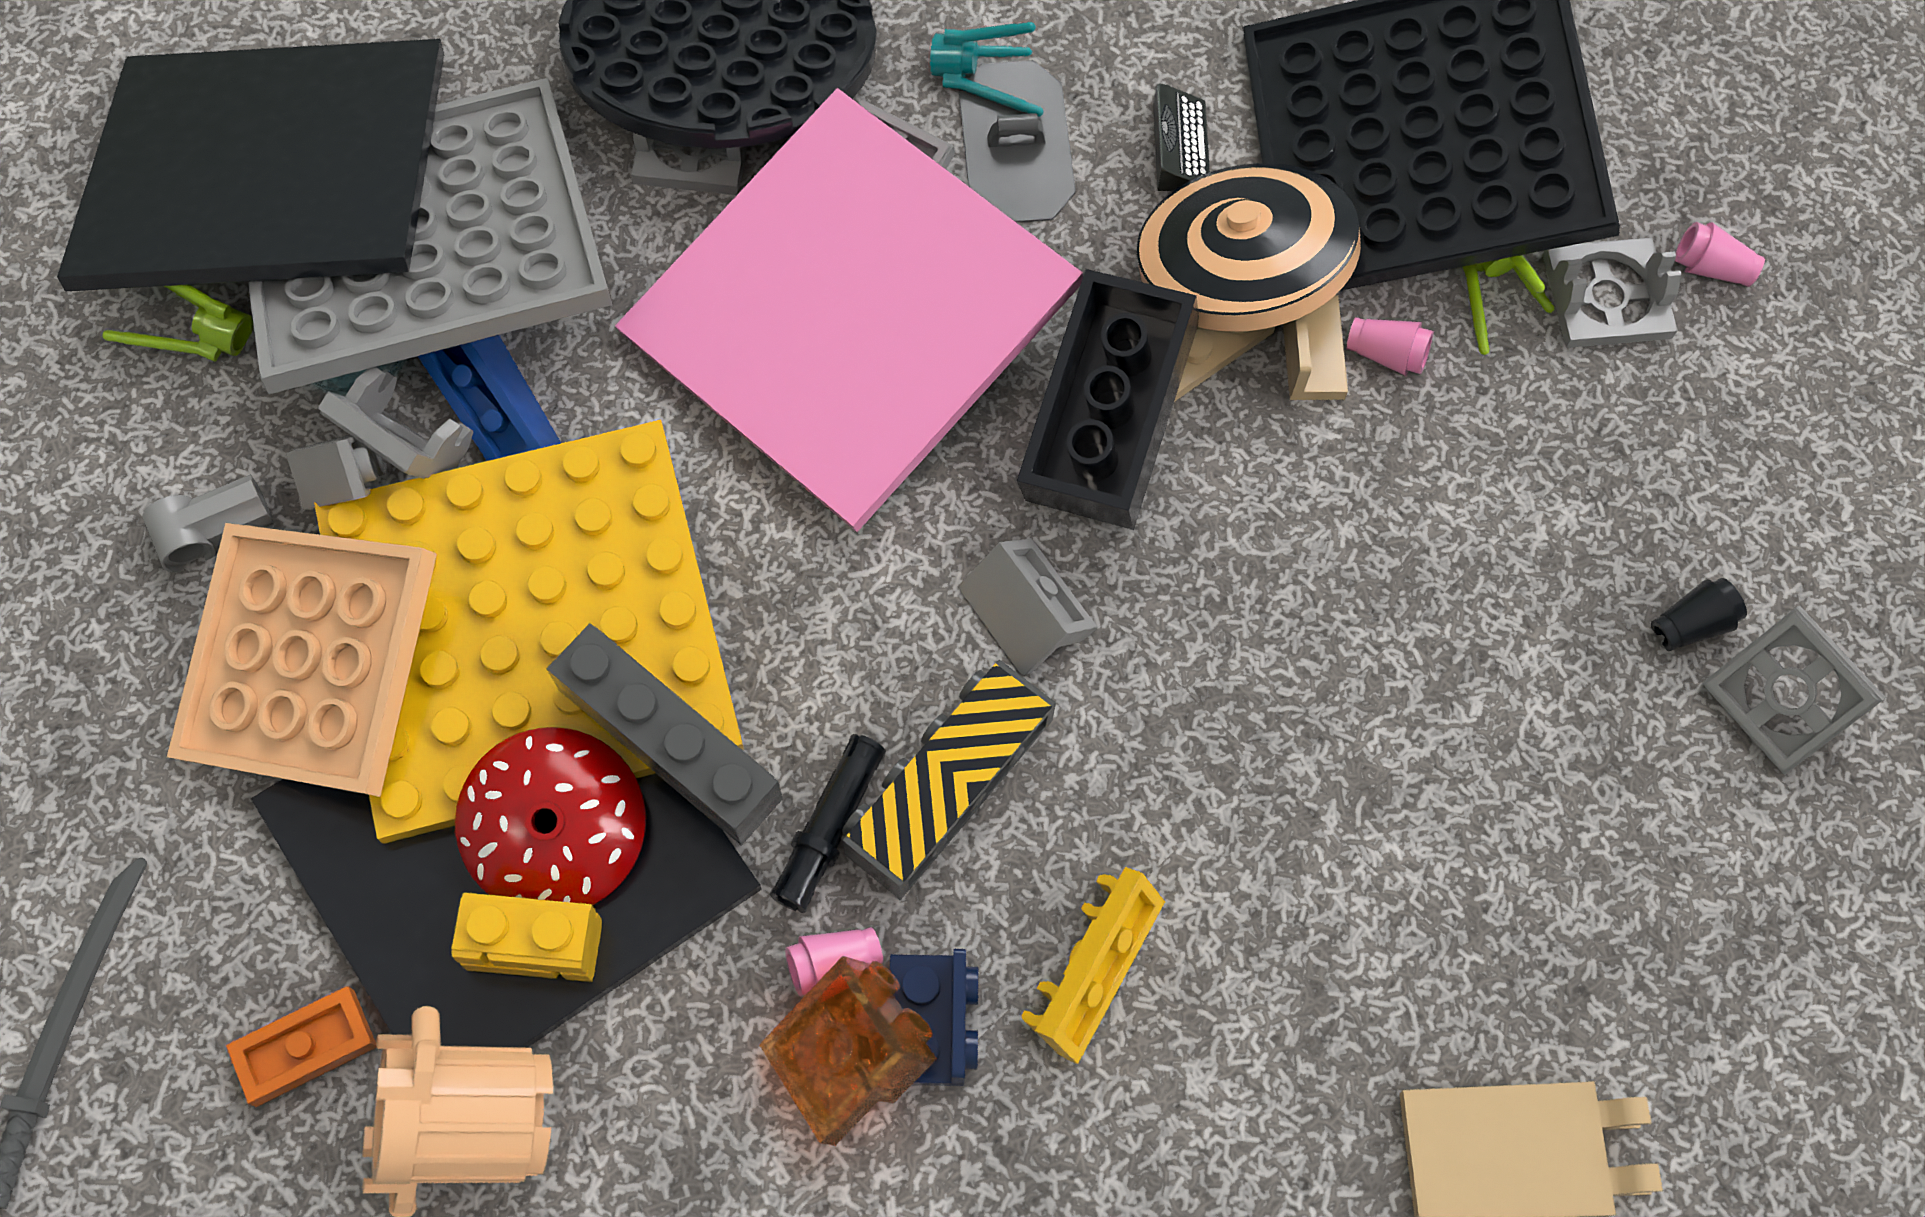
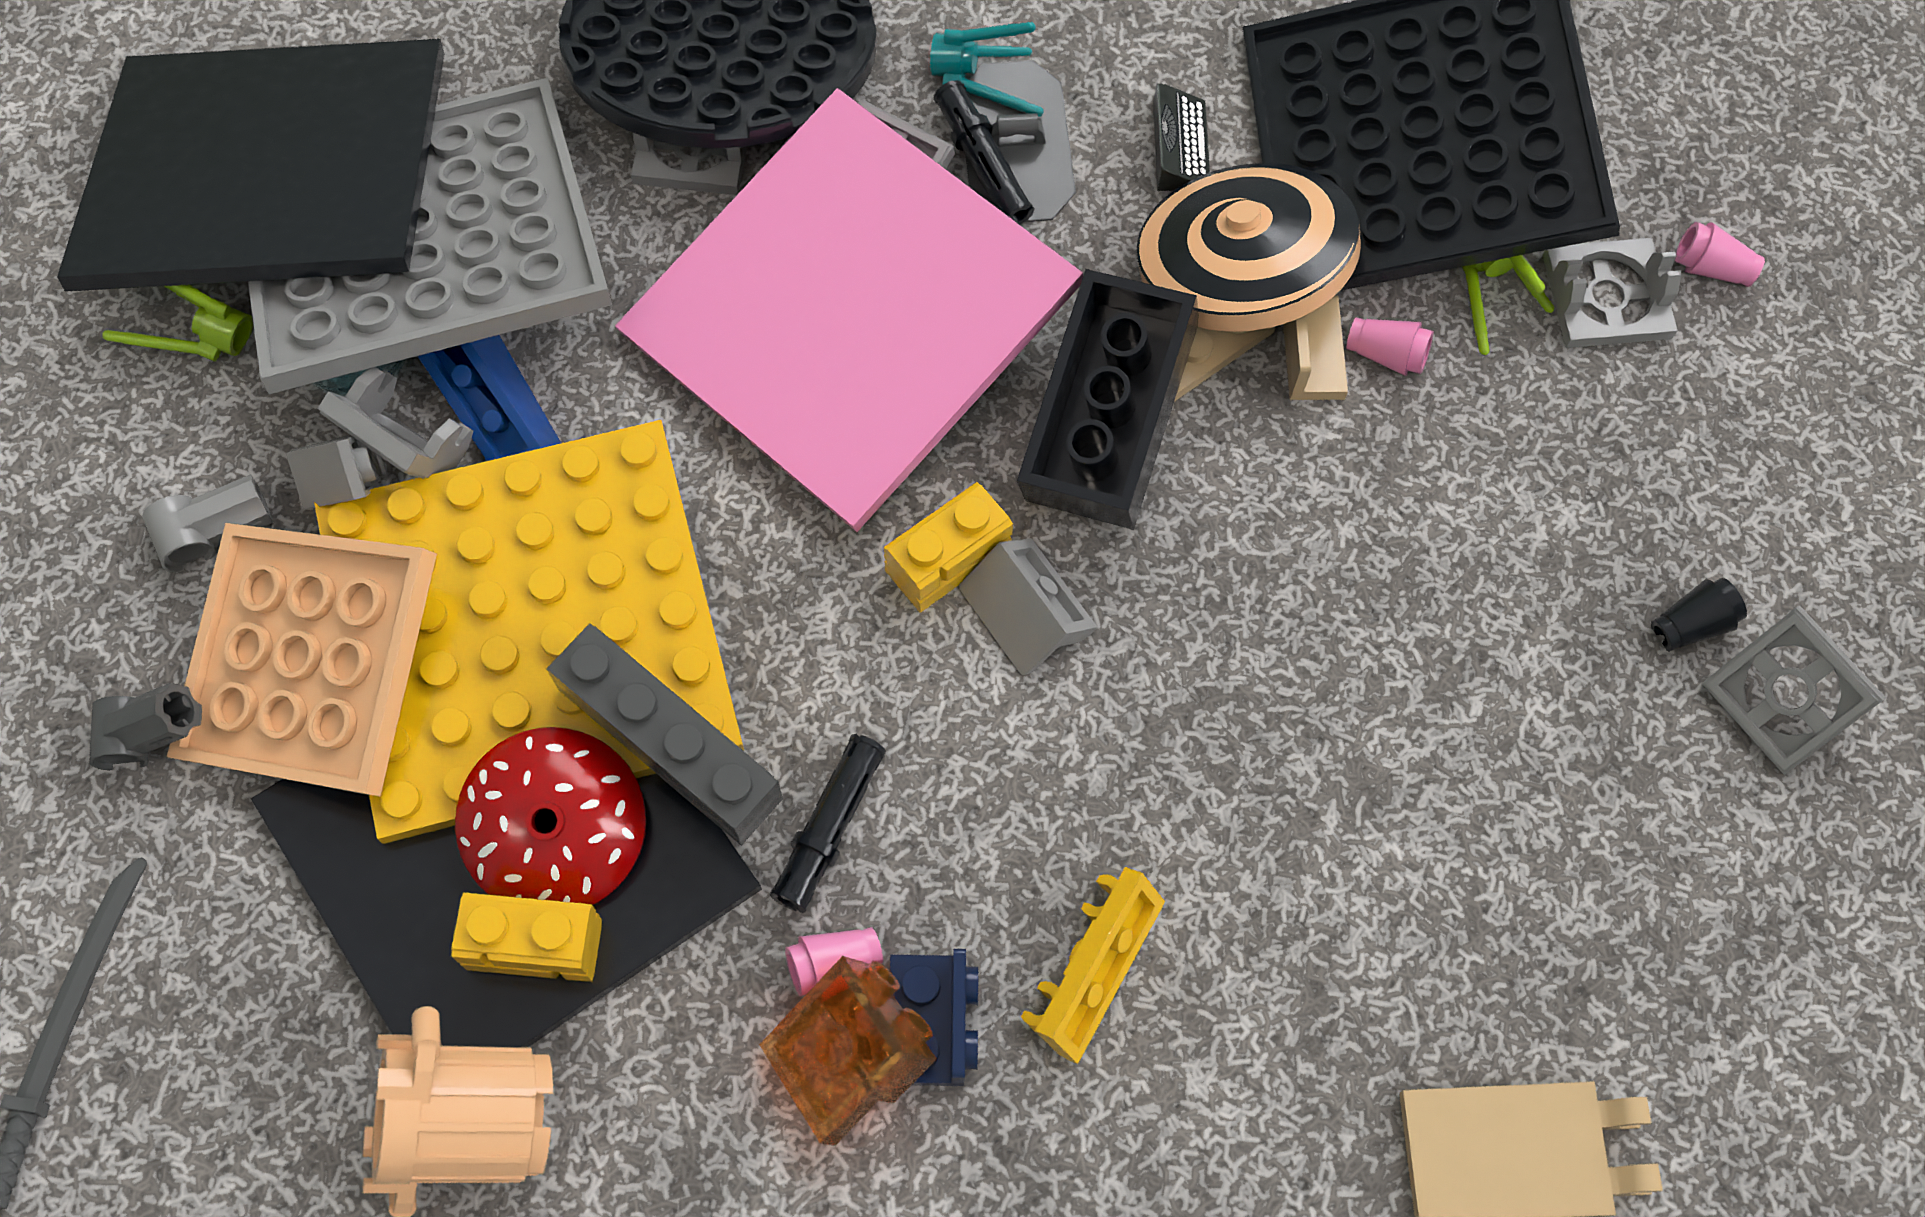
orange plate [226,986,377,1107] -> none
brick [842,659,1056,900] -> none
none -> dark grey piece [89,682,202,771]
none -> yellow brick [884,482,1013,613]
none -> black pin [933,80,1035,225]

